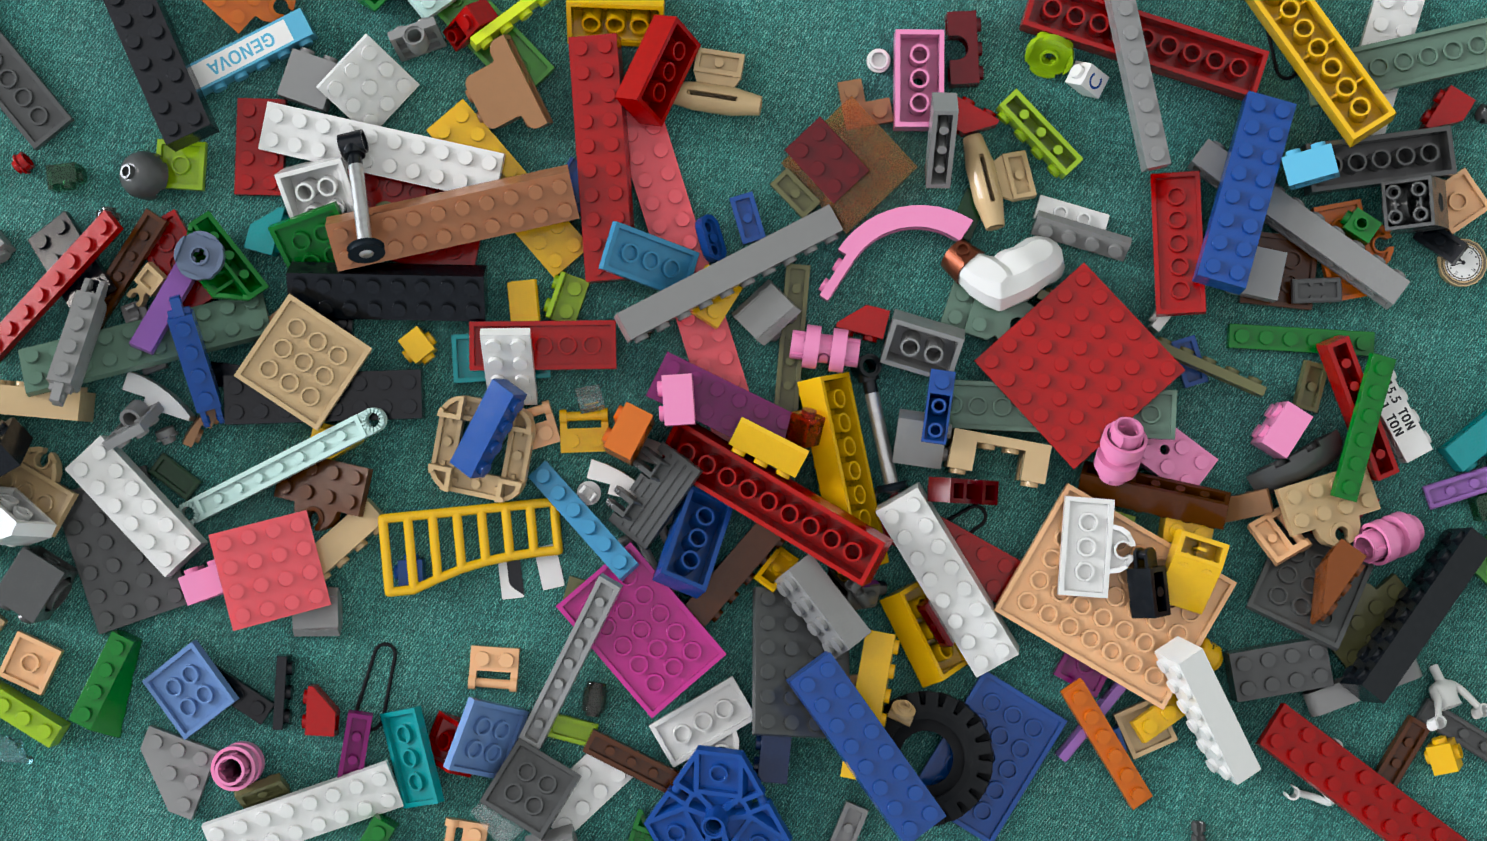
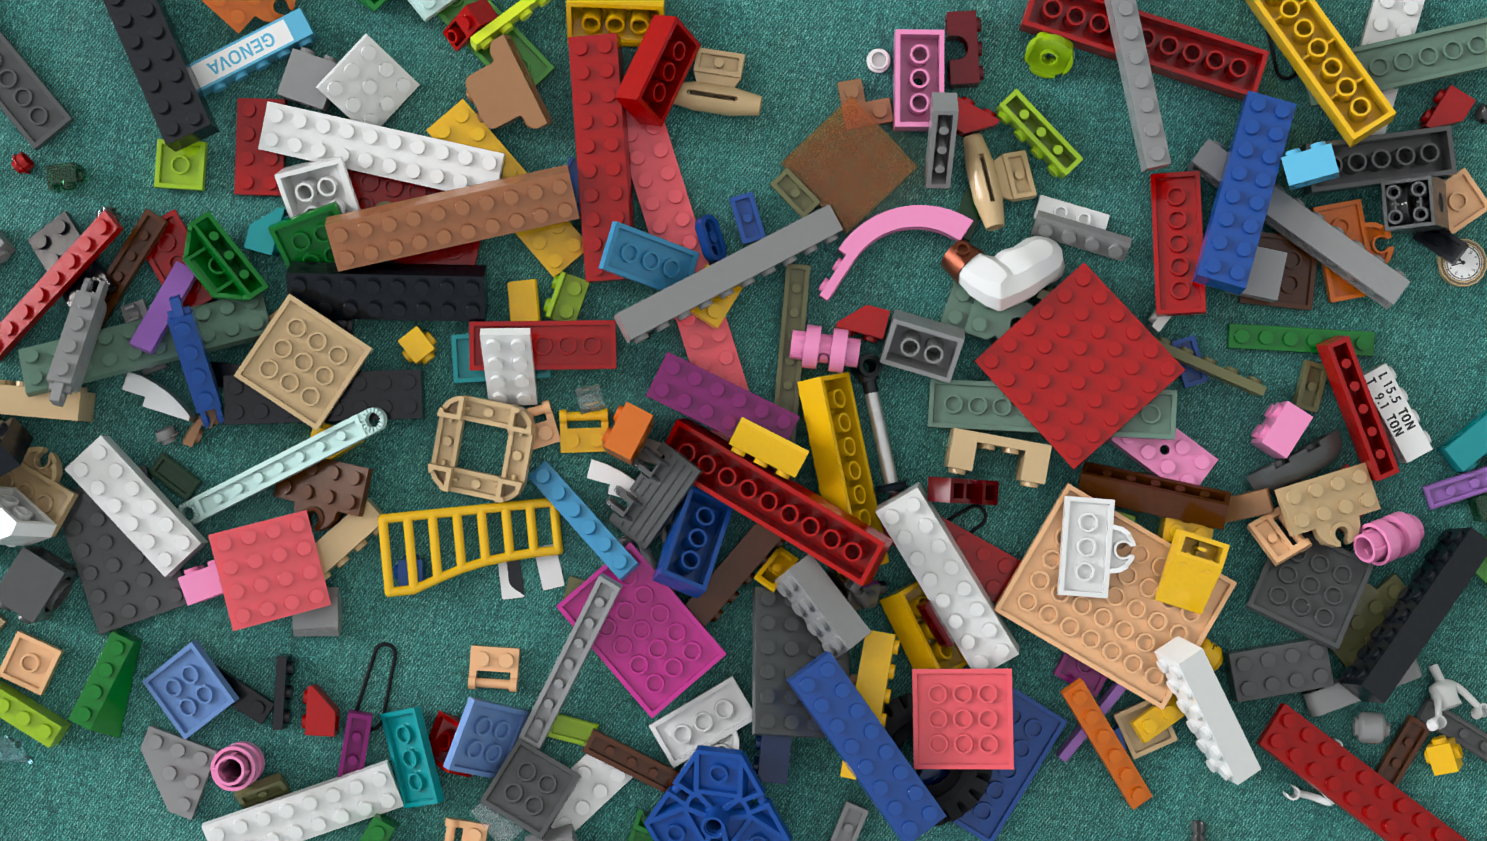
light grey plate [102,400,164,451] -> none
dark grey cylinder [119,151,169,201] -> none
tan plate [126,262,167,307] -> none
sand blue plate [174,231,226,281] -> none
piece [337,129,385,264] -> none
light grey plate [387,16,447,62] -> none
blue brick [450,379,527,478] -> none
white plate [577,481,601,505] -> none
clear smoke brick [581,681,608,717] -> none
bright pink brick [657,373,696,427] -> none
light grey slope [732,279,801,346] -> none
dark red plate [785,117,870,204] -> none
clear red brick [785,407,825,448] -> none
tan plate [887,700,916,727] -> none
light grey brick [892,409,952,469] -> none
blue slope [921,368,956,445] -> none
white brick [1065,61,1110,99] -> none
bright pink piece [1094,417,1148,486] -> none
black brick [1126,547,1171,618] -> none
dark grey plate [1290,277,1342,304] -> none
dark orange slope [1310,538,1367,625] -> none
green plate [1330,353,1396,502] -> none
green brick [1340,207,1382,246] -> none
none -> coral plate [912,668,1014,769]
none -> light grey head [1352,711,1390,744]

